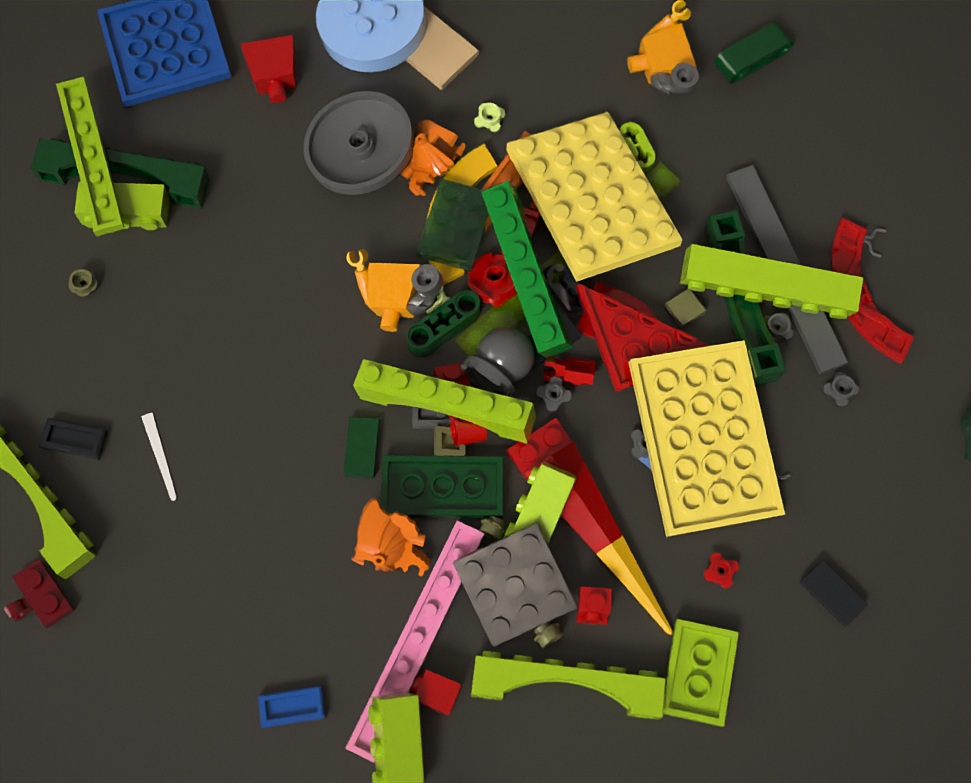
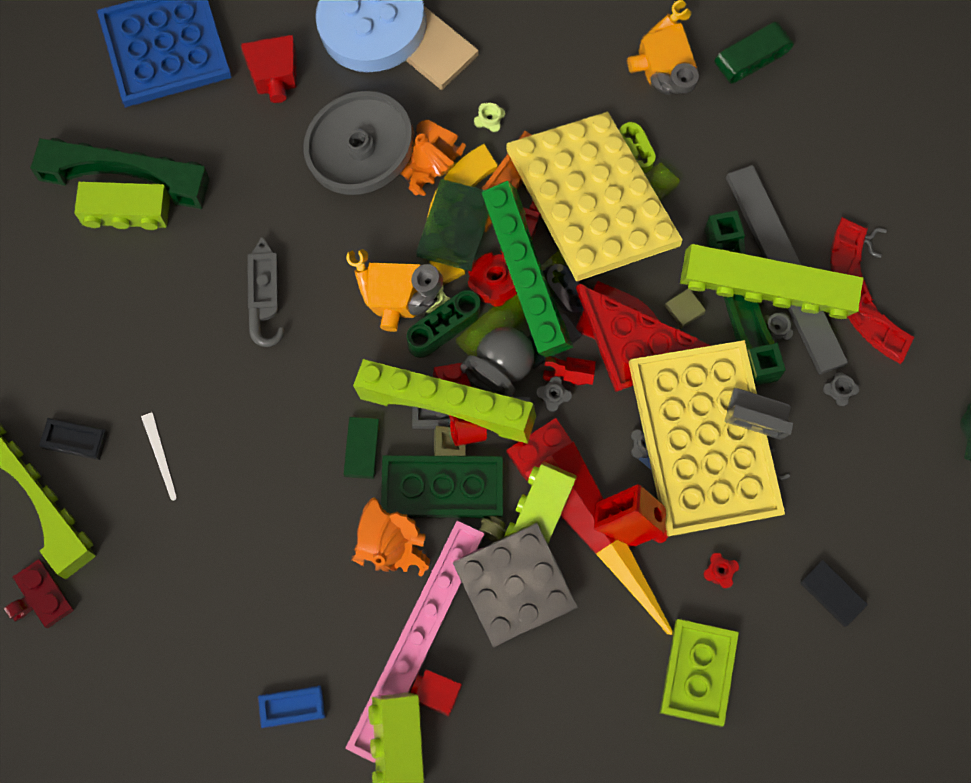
lime plate [56,77,125,237] -> none
olive plate [69,269,98,297] -> none
lime arch [471,651,665,720] -> none
olive plate [534,621,563,649] -> none
red brick [576,586,612,625] -> none
none -> dark grey plate [247,238,284,347]
none -> red torso [594,484,668,546]
none -> dark grey panel [724,388,793,440]

